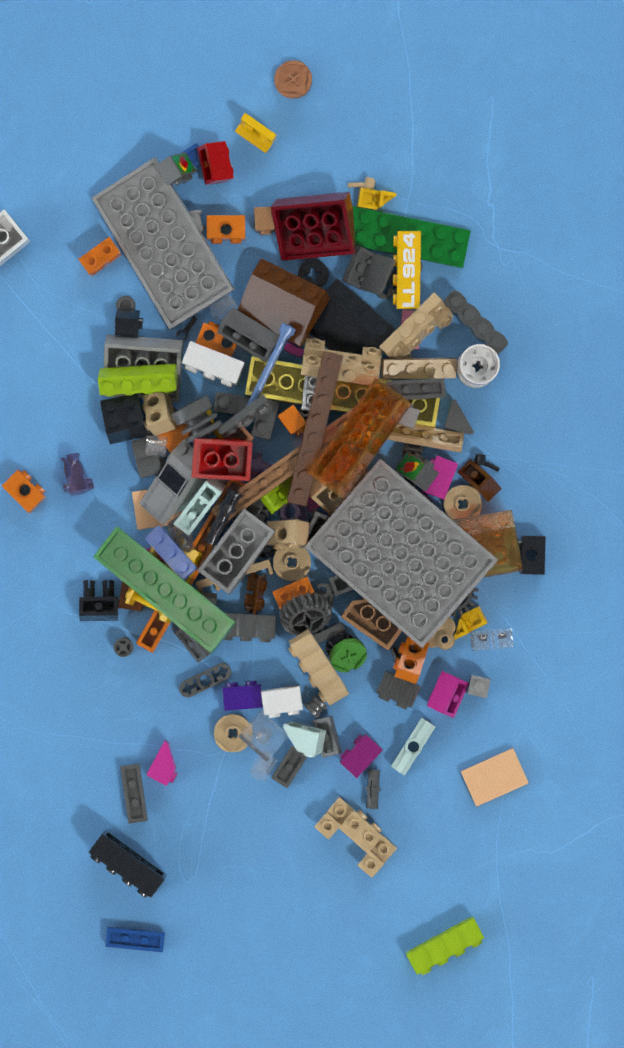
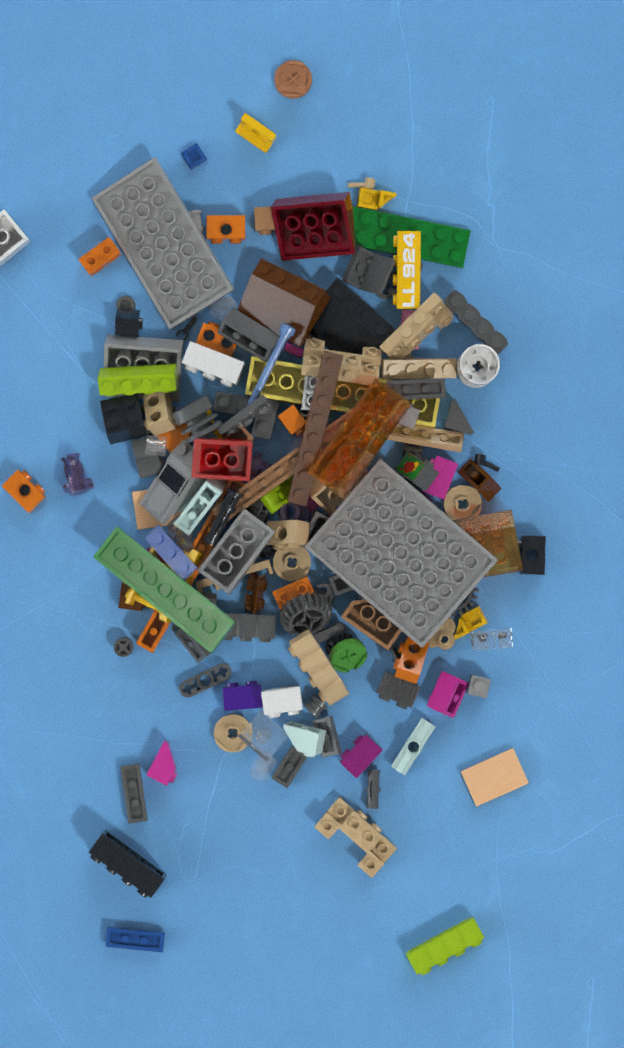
black brick [79,580,118,621] -> none
dark grey brick [156,152,197,186] -> none
red brick [197,141,234,185] -> none
black gear [298,259,329,288] -> none

